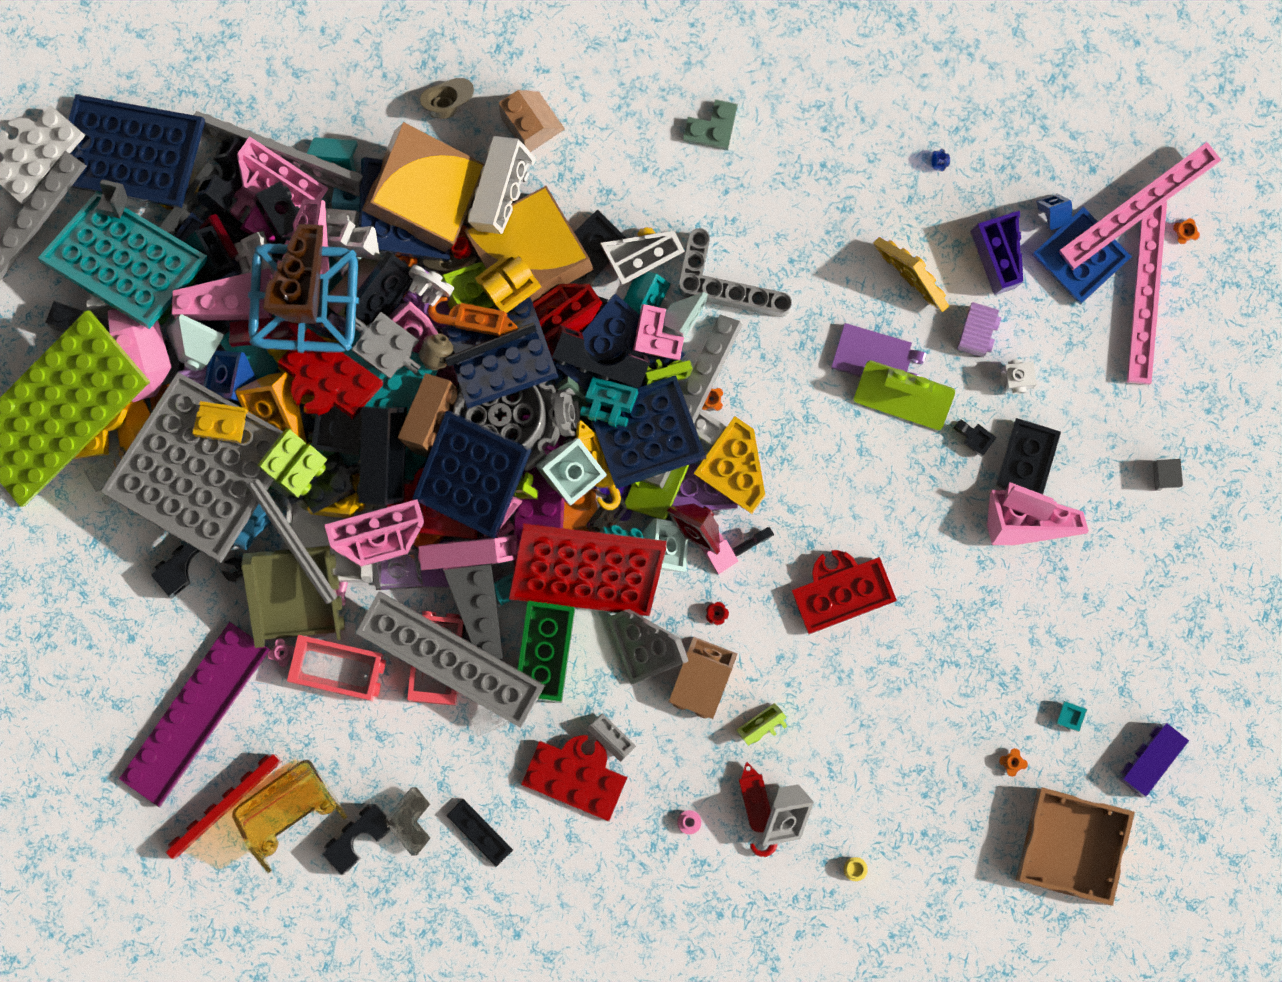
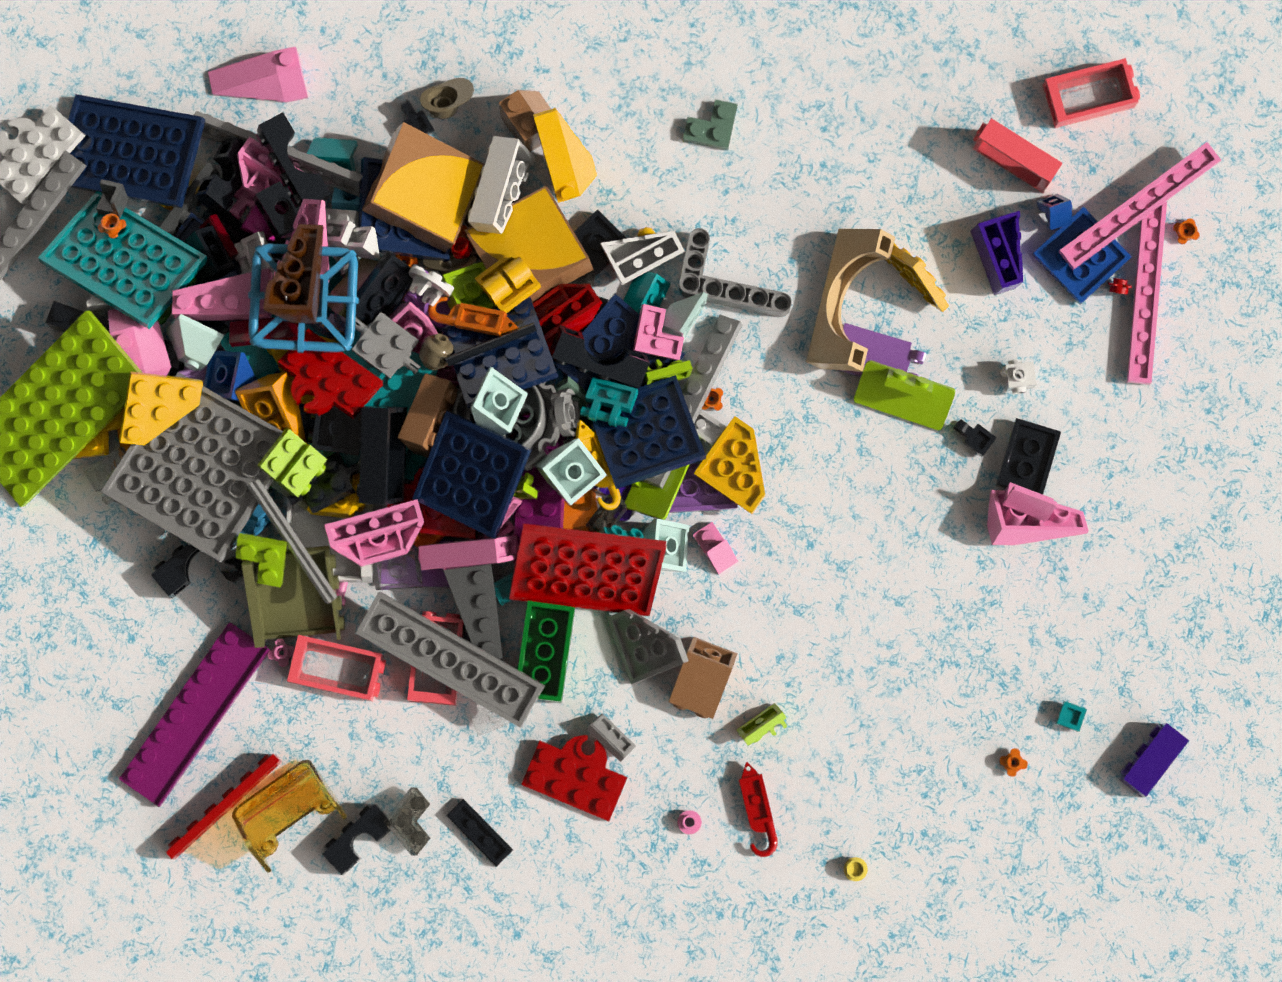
yellow plate [192,401,248,444] -> none
dark red slope [667,503,720,555] -> none
red plate [706,602,729,625] -> none
black bar [732,527,774,557] -> none
light grey slope [760,784,814,846] -> none
red plate [791,550,897,635] -> none
clear blue plate [931,148,950,171] -> none
lavender brick [957,302,1001,357] -> none
medium nougat tile [1015,787,1135,906] -> none
dark grey panel [1153,459,1183,491] -> none
none -> orange plate [98,213,126,238]
none -> yellow plate [119,371,203,445]
none -> bright pink wedge [208,46,308,103]
none -> lime plate [235,533,287,588]
none -> black arch [256,112,331,207]
none -> black plate [400,99,434,135]
none -> light aqua slope [471,367,528,436]
none -> yellow wedge [533,108,597,203]
none -> tan arch [806,229,895,372]
none -> coral piece [973,118,1062,193]
none -> piece [1042,58,1140,128]
none -> red plate [1107,278,1132,294]

